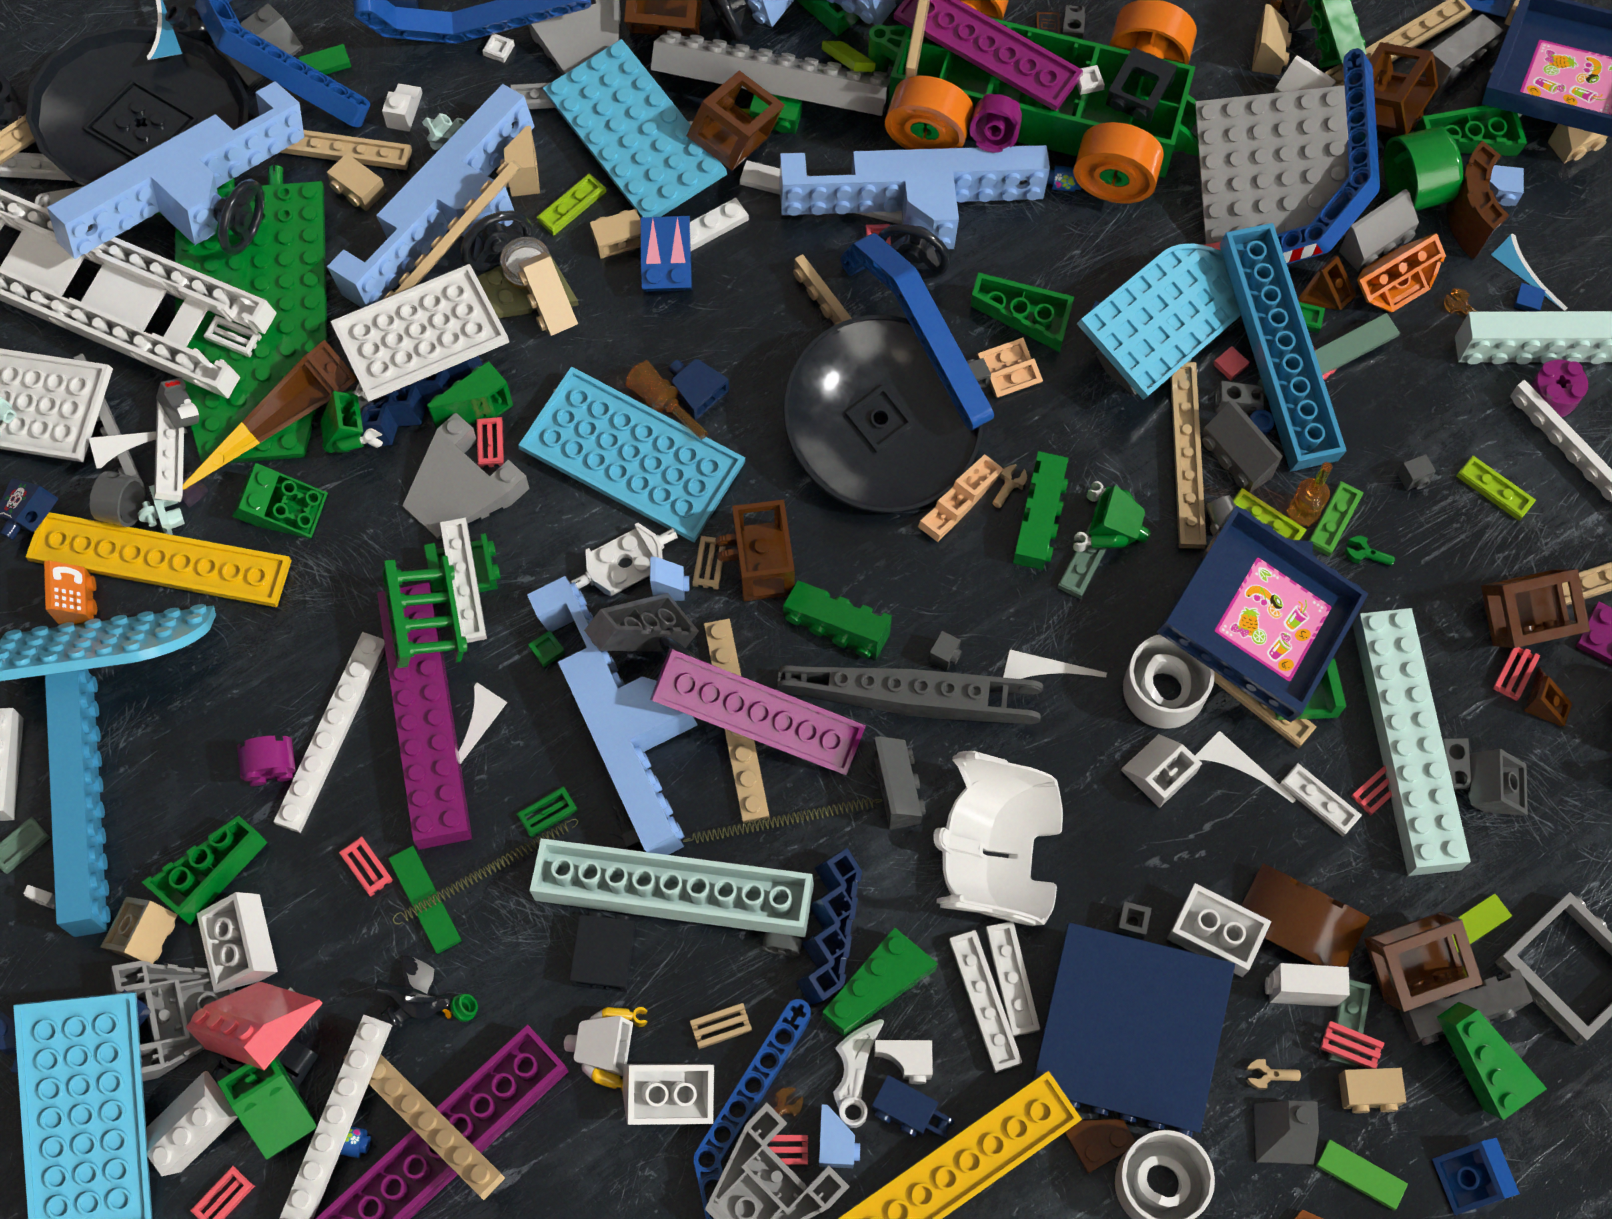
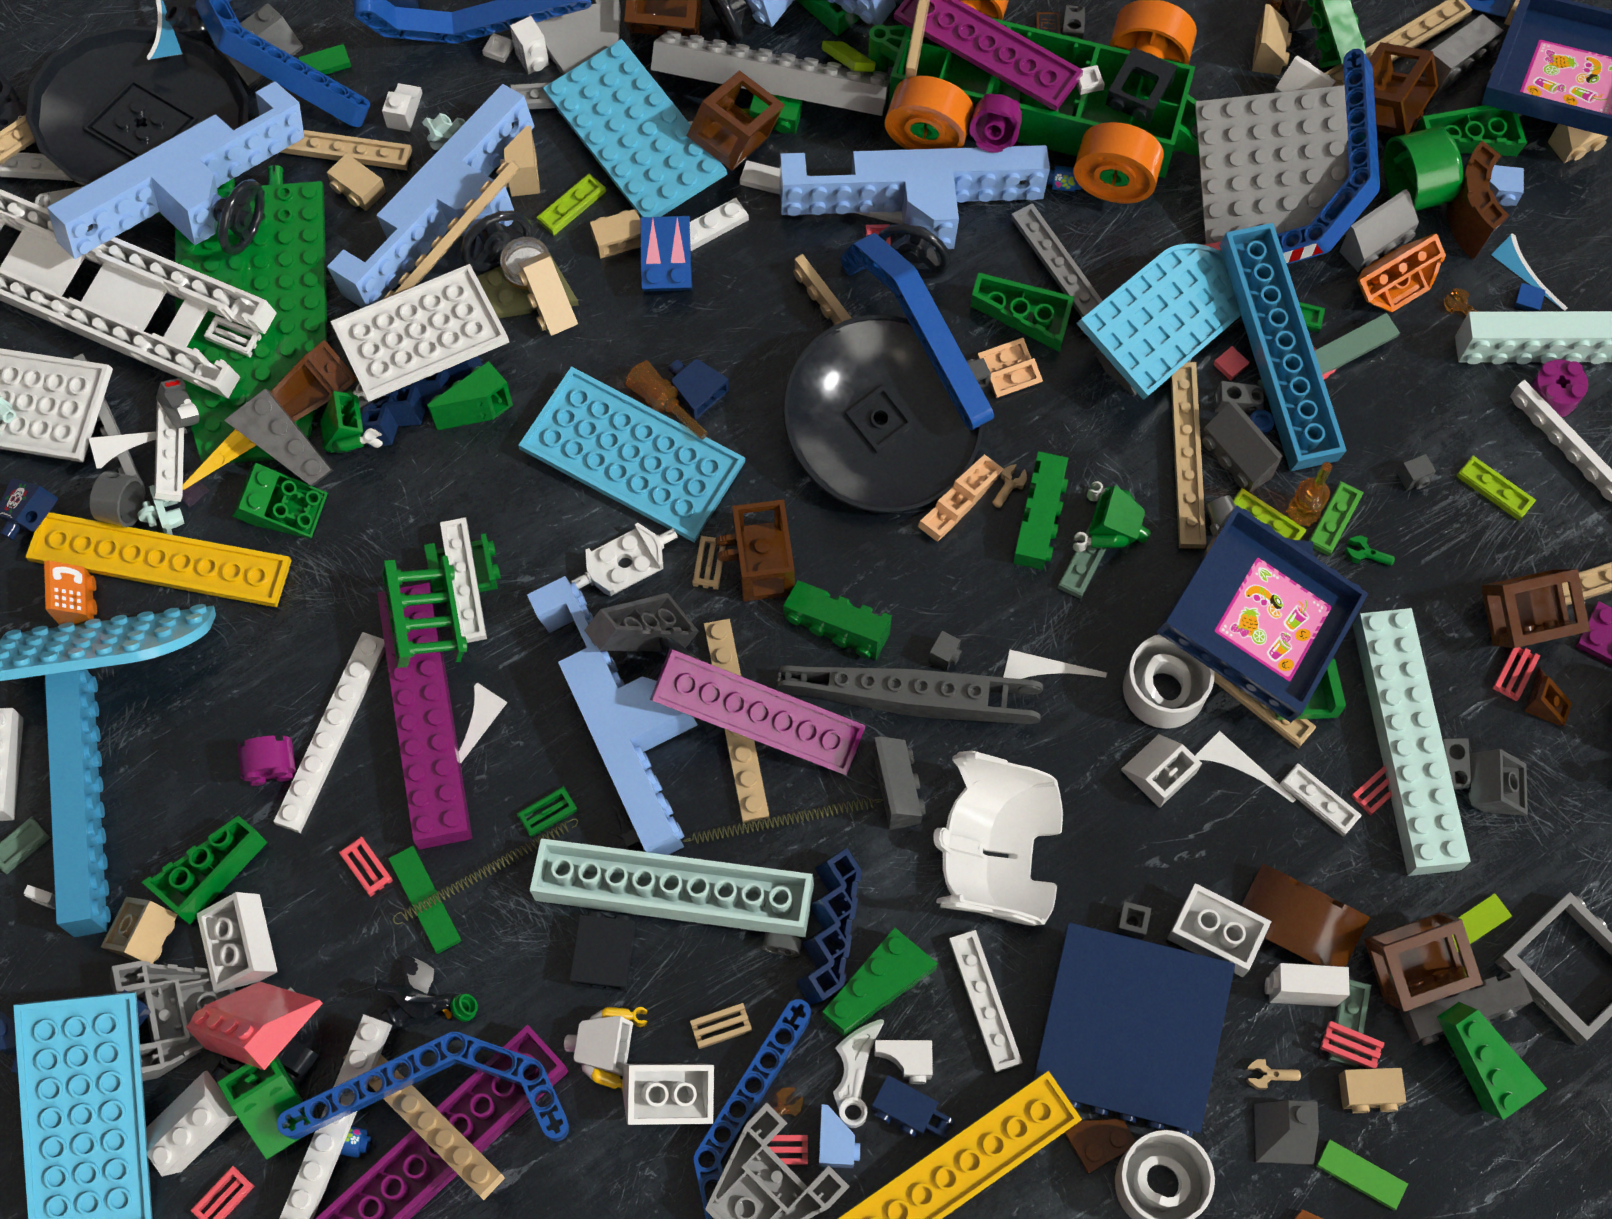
light grey wedge [403,413,530,540] -> none
coral tile [476,417,504,468] -> none
green plate [528,630,565,668] -> none
light blue slope [650,557,690,601] -> none
white plate [986,922,1040,1037] -> none
reddish brown slope [1298,256,1356,310] -> none
blue slope [1432,1138,1520,1215] -> none
none -> flat silver wedge [224,389,334,486]
none -> blue beam [277,1032,569,1142]
none -> white brick [510,16,549,74]
none -> light grey plate [1012,203,1102,318]

